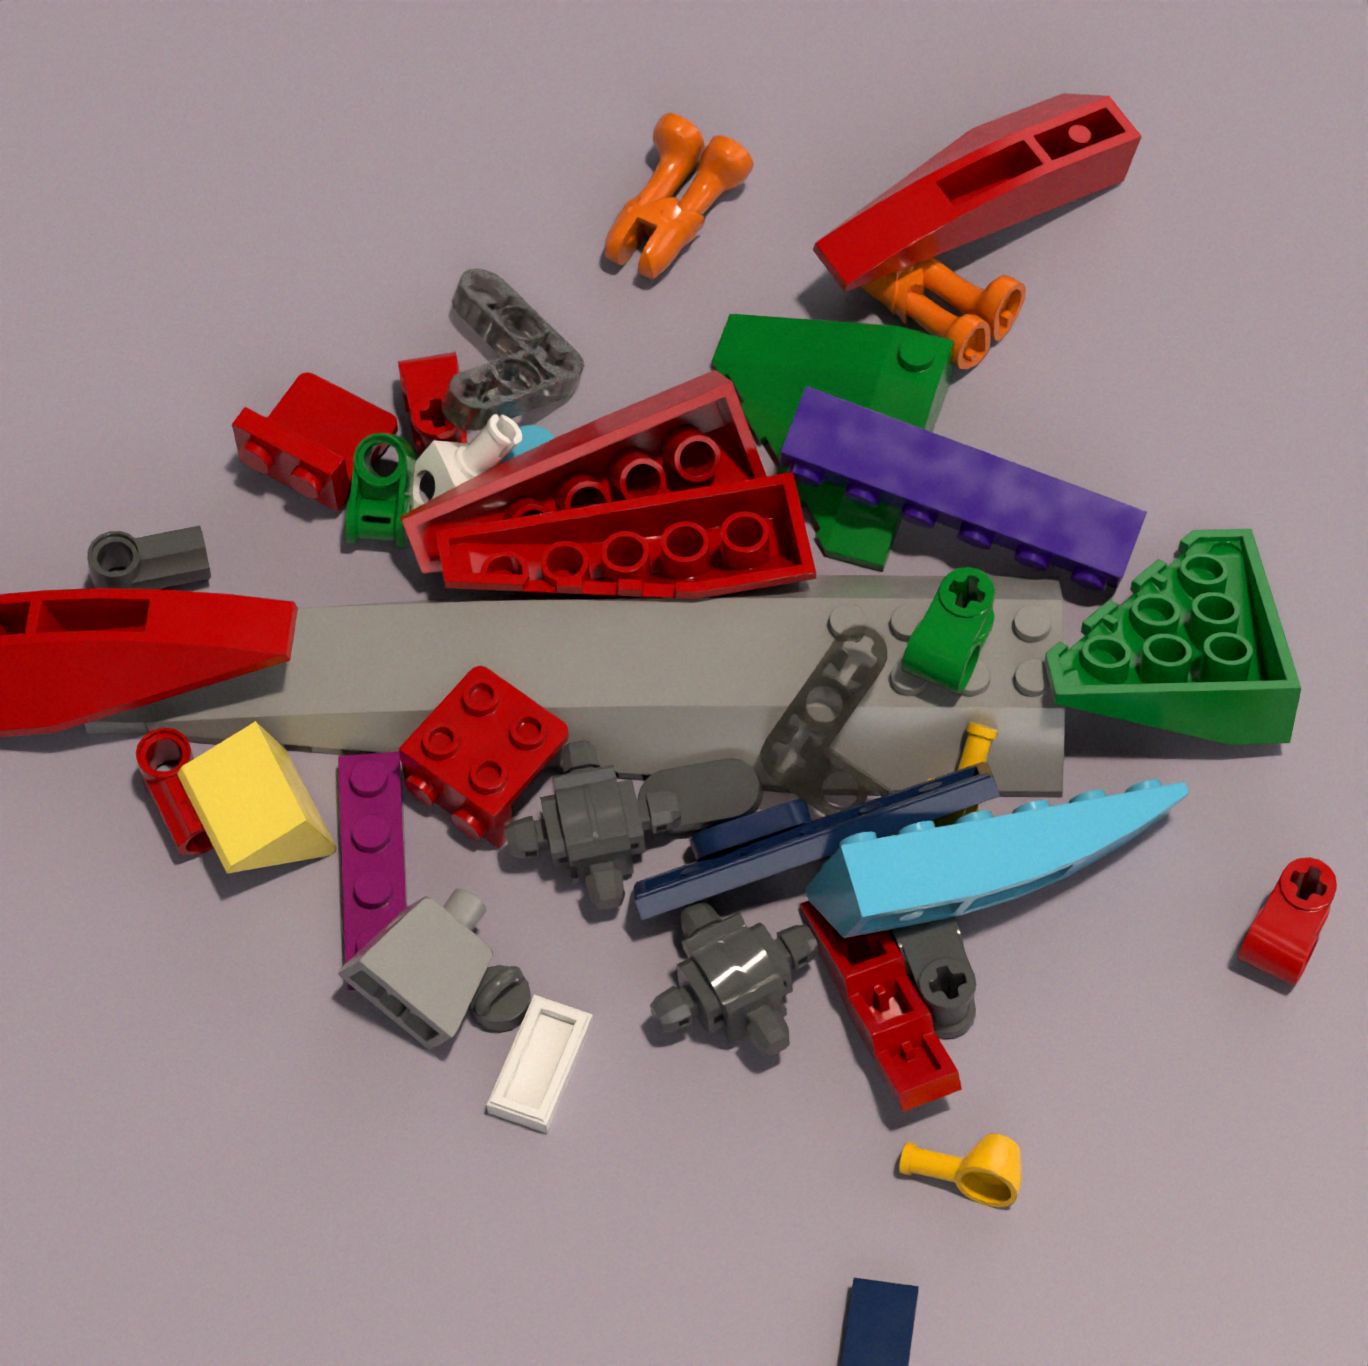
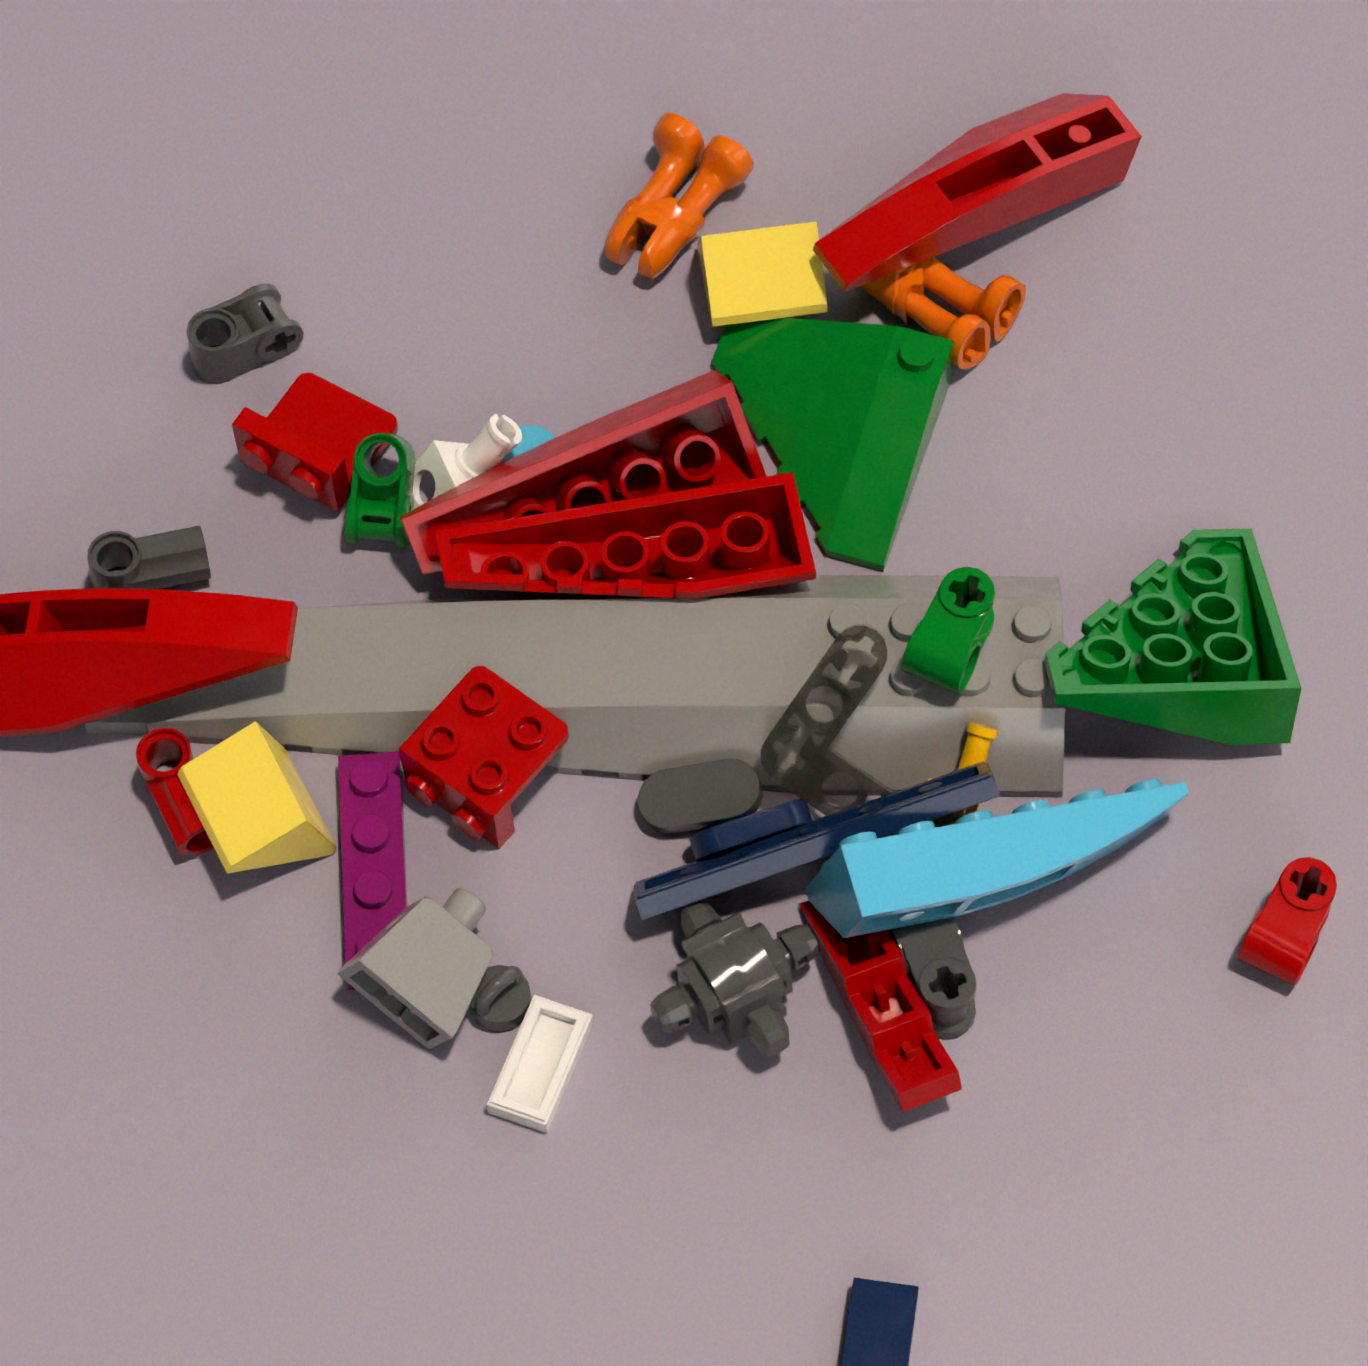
red piece [398,352,468,457] -> none
clear smoke beam [441,268,585,431] -> none
dark grey piece [505,740,681,910] -> none
dark purple brick [780,386,1147,592] -> none
yellow bar [899,1134,1022,1207] -> none
none -> dark grey piece [187,284,304,384]
none -> light yellow slope [697,221,828,327]

